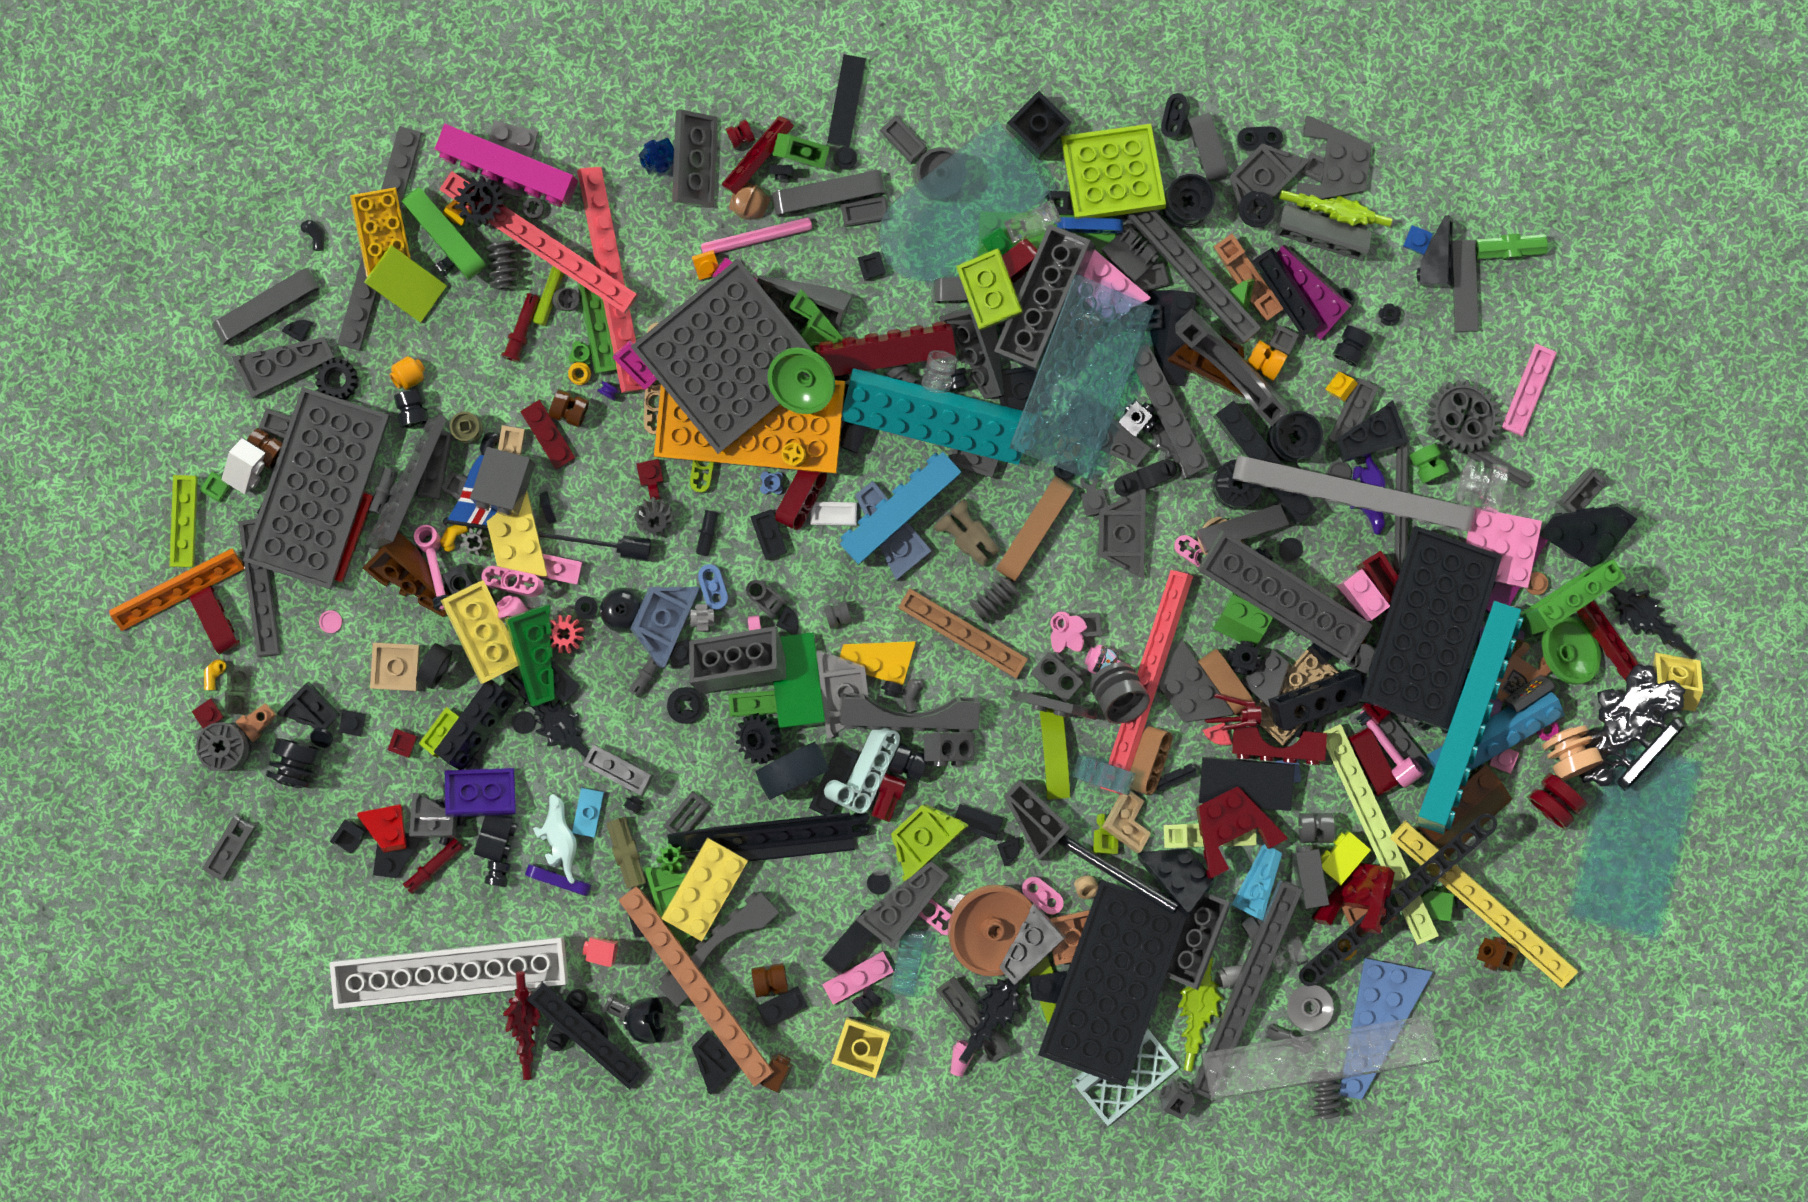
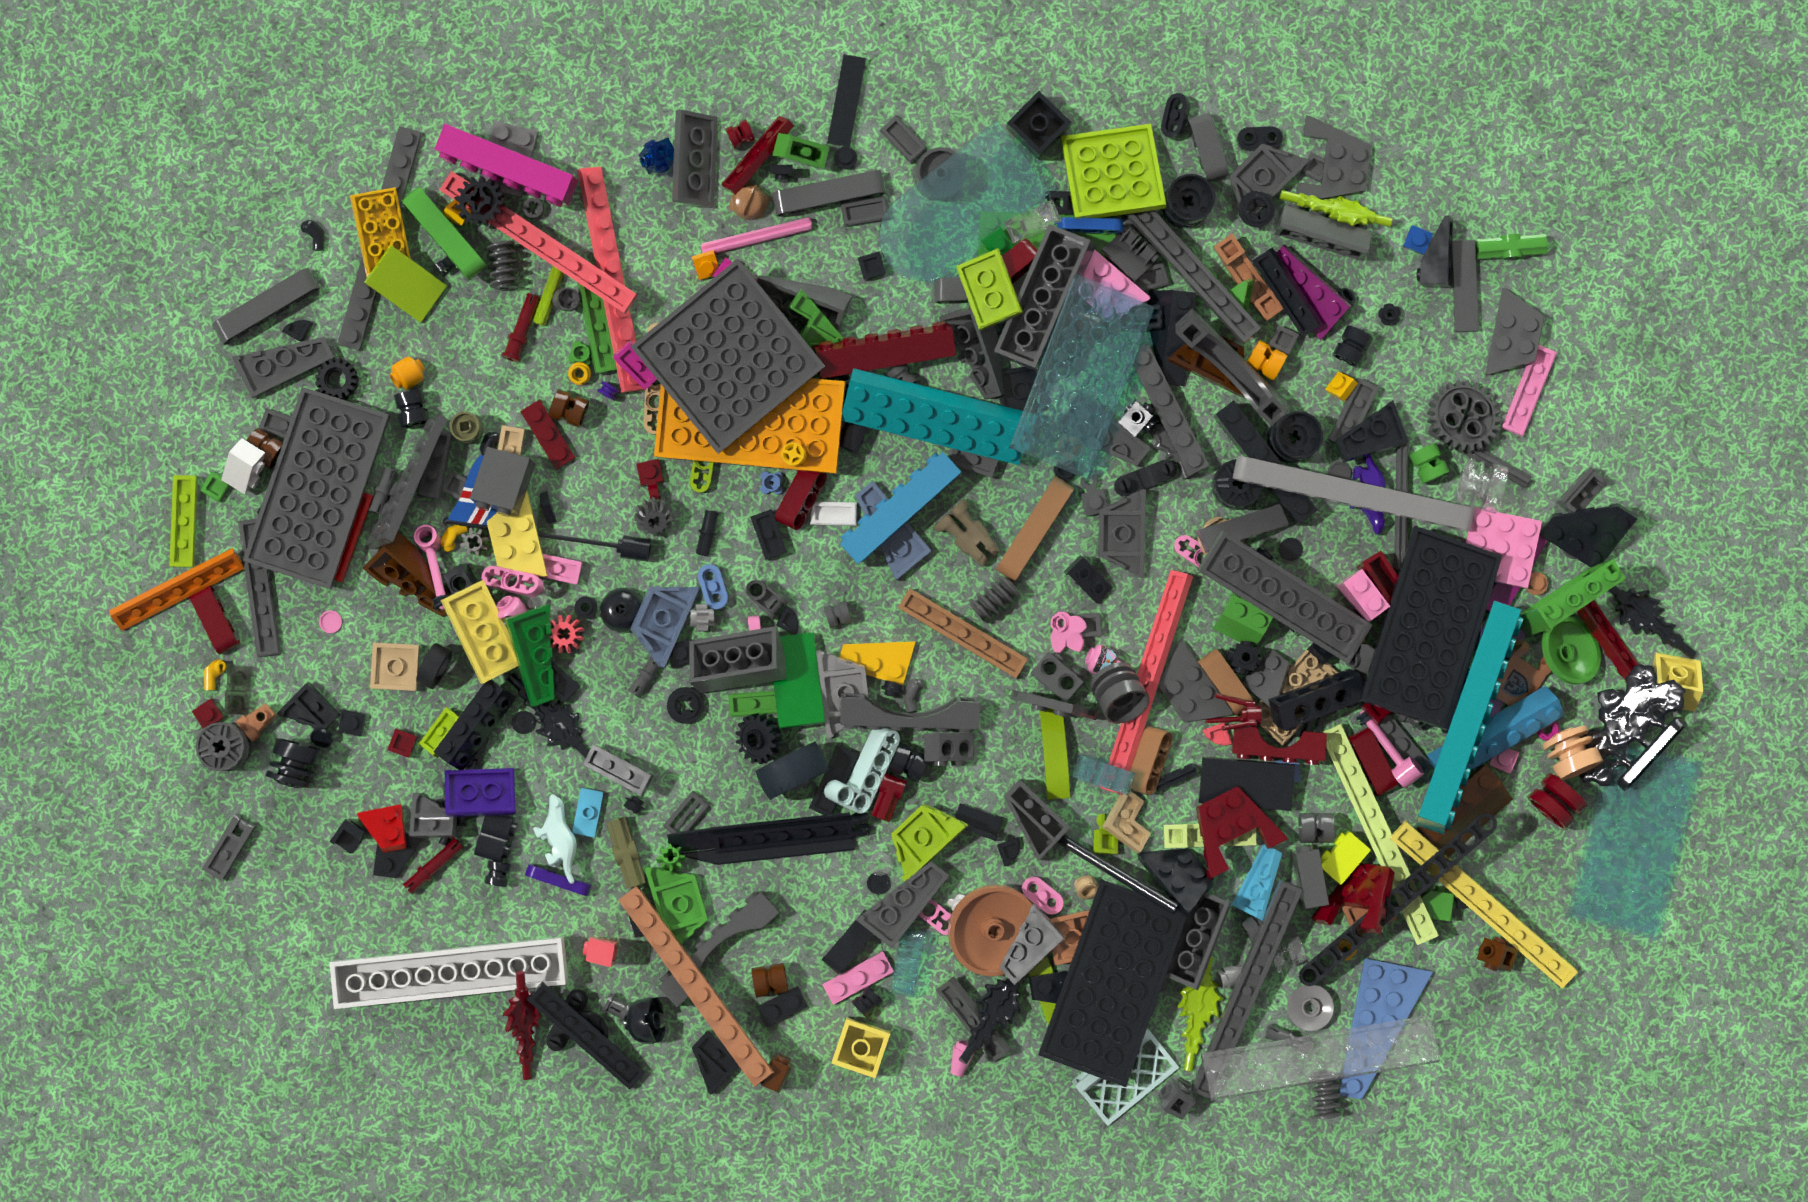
light yellow plate [661,837,748,941] -> none
bright green dish [768,348,835,414] -> none
clear wheel [921,350,958,393] -> none
black wheel [944,368,970,392] -> none
dark grey tile [1503,675,1554,712] -> none
none -> black plate [1064,555,1113,604]
none -> dark grey wing [1485,288,1544,375]

